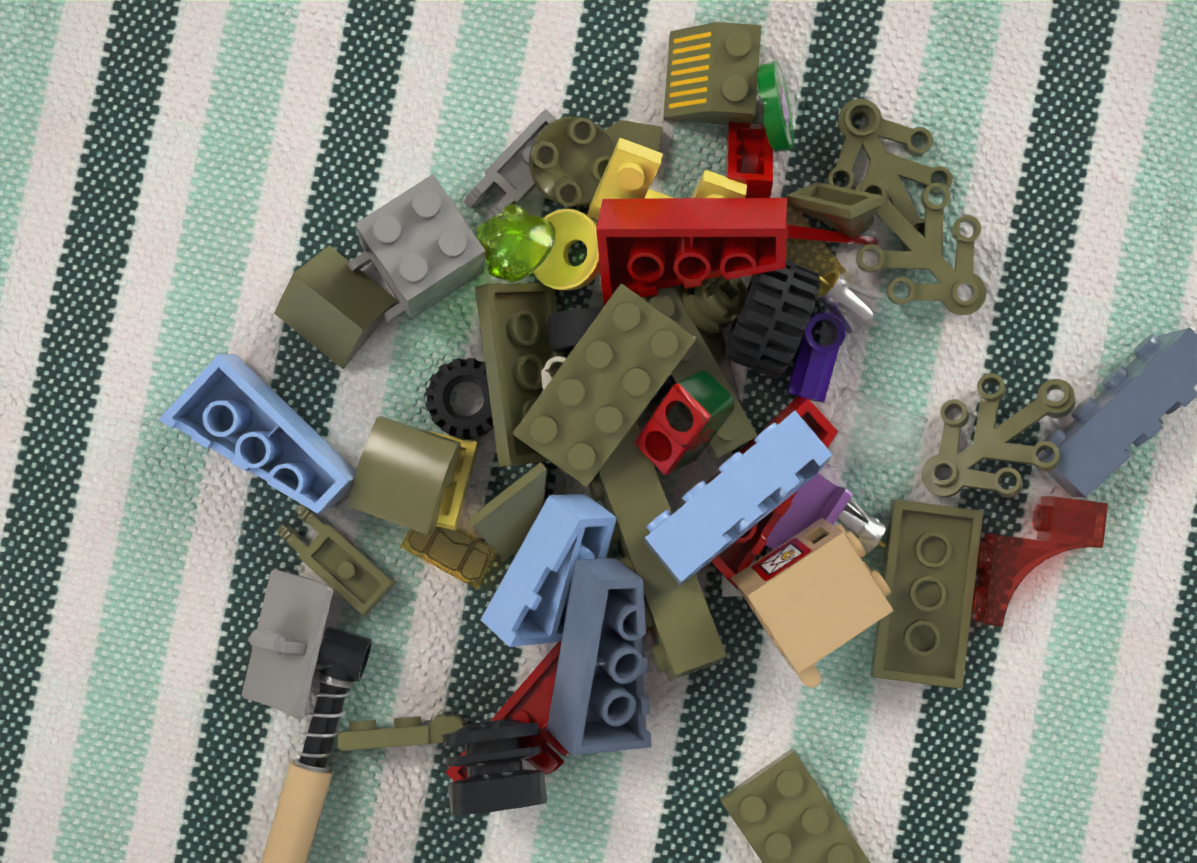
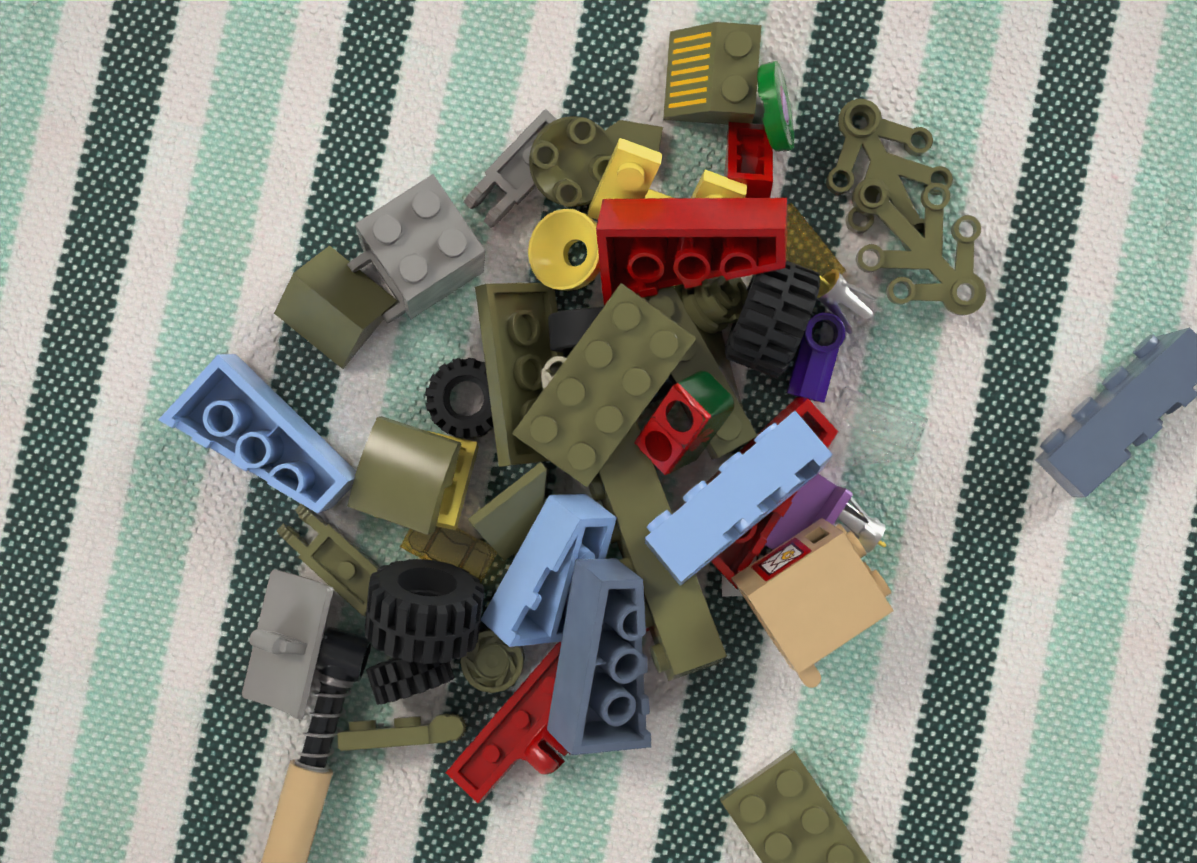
black wheel [442,719,548,815] -> none
clear neon green helmet [476,205,556,283] -> none
olive slope [786,182,883,239] -> none
red sticker [787,224,878,245] -> none
olive plate [870,499,983,689] -> none
olive plant [922,373,1076,498] -> none
clear red arch [971,496,1108,627] -> none
none -> black tyre [364,559,484,664]
none -> black tyre [366,658,455,705]
none -> olive wheel [461,628,525,693]

